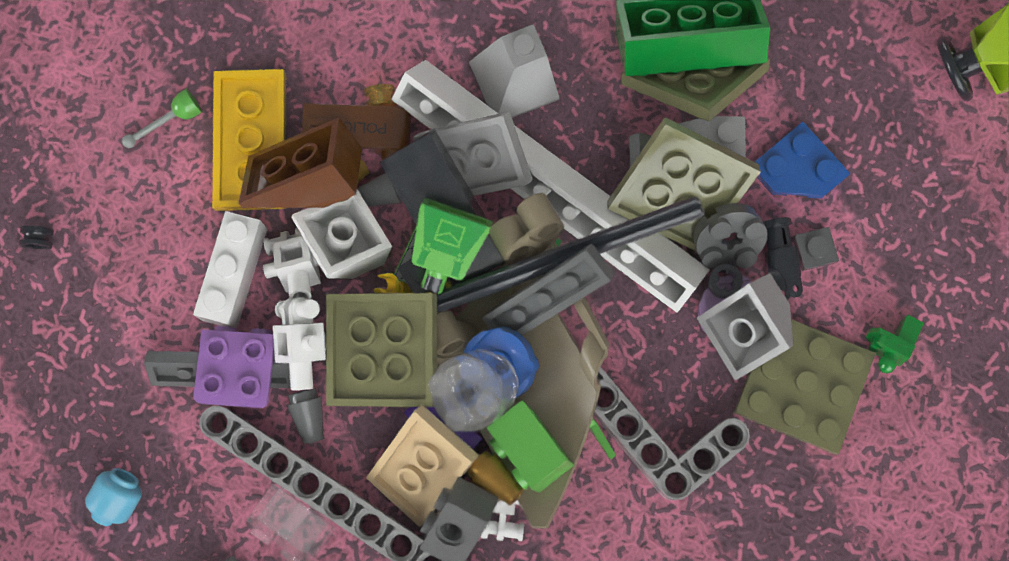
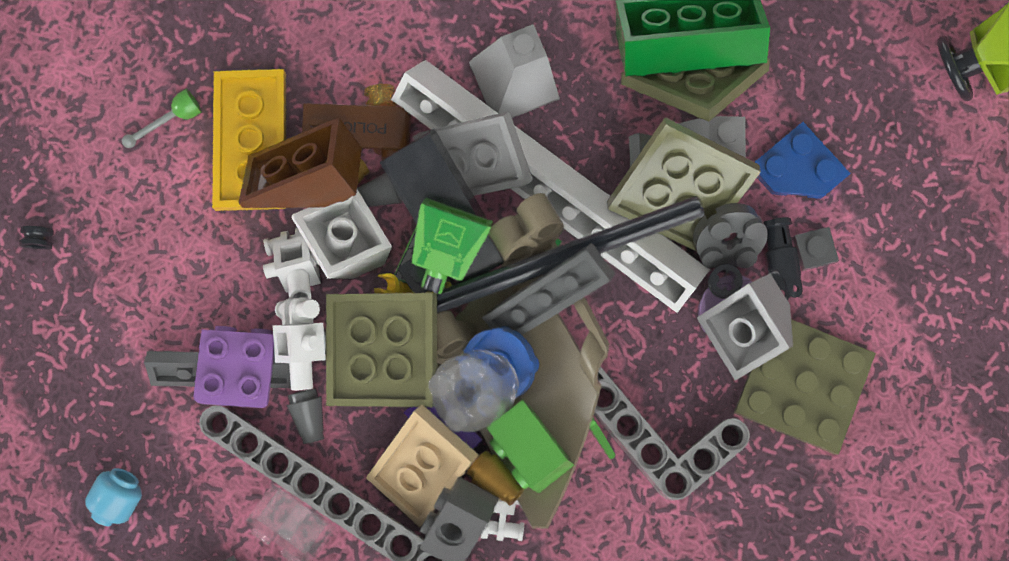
white brick [193,211,268,329] -> none
green piece [866,315,924,374] -> none

